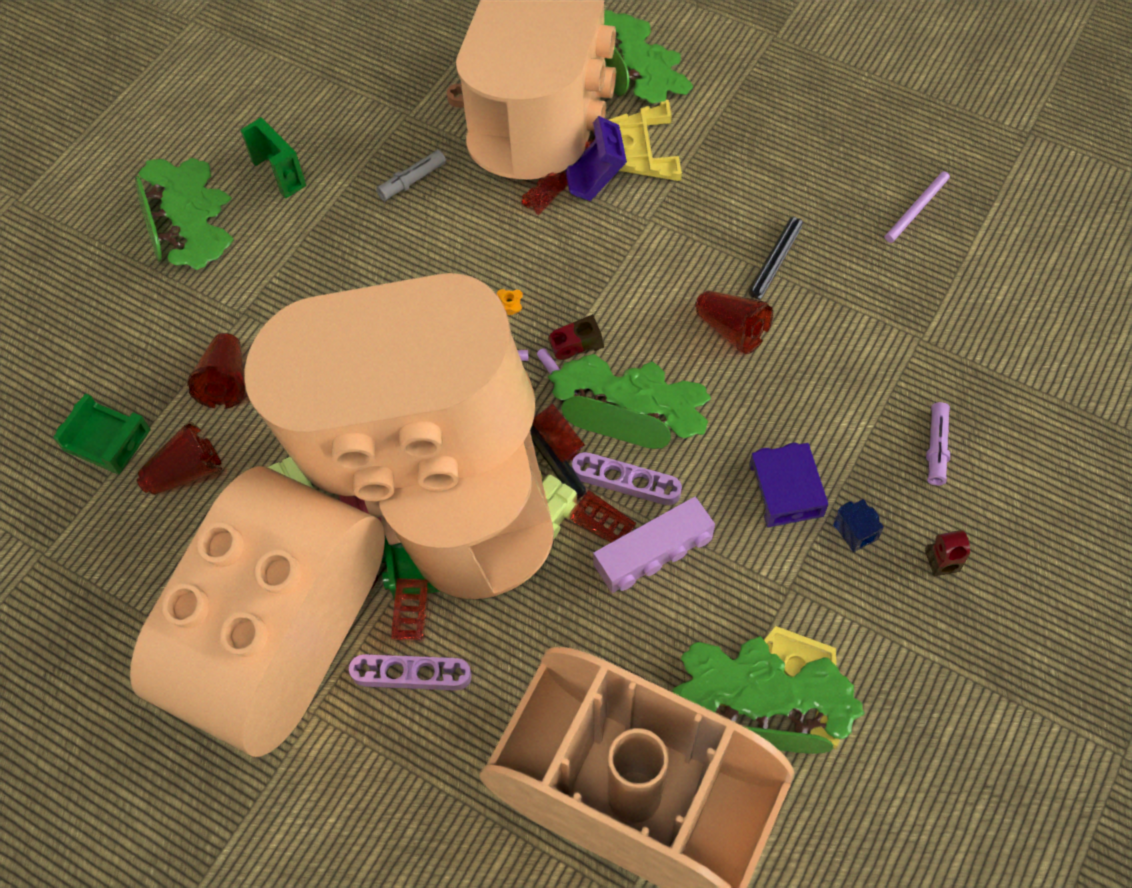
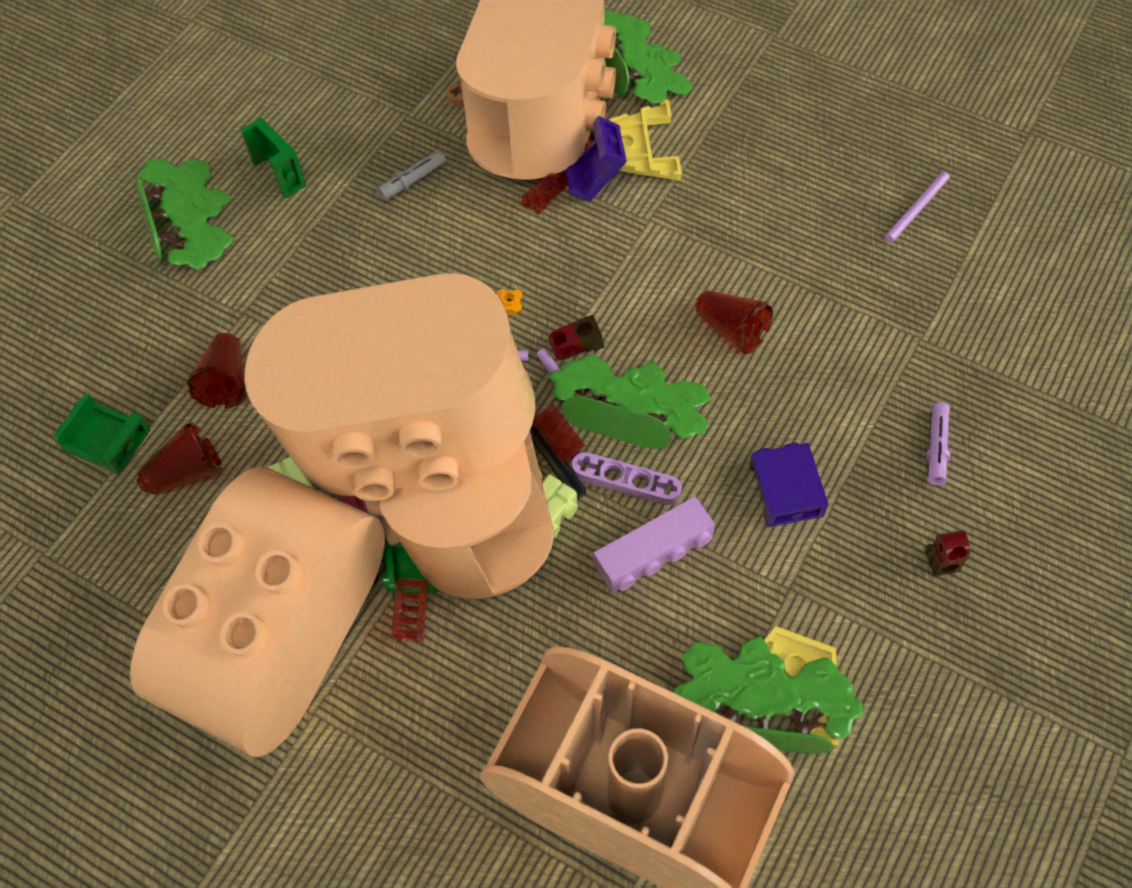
lavender beam [349,654,472,690] -> none
clear red slope [570,490,637,543] -> none
black axle [749,216,803,299] -> none
clear blue brick [834,499,884,553] -> none

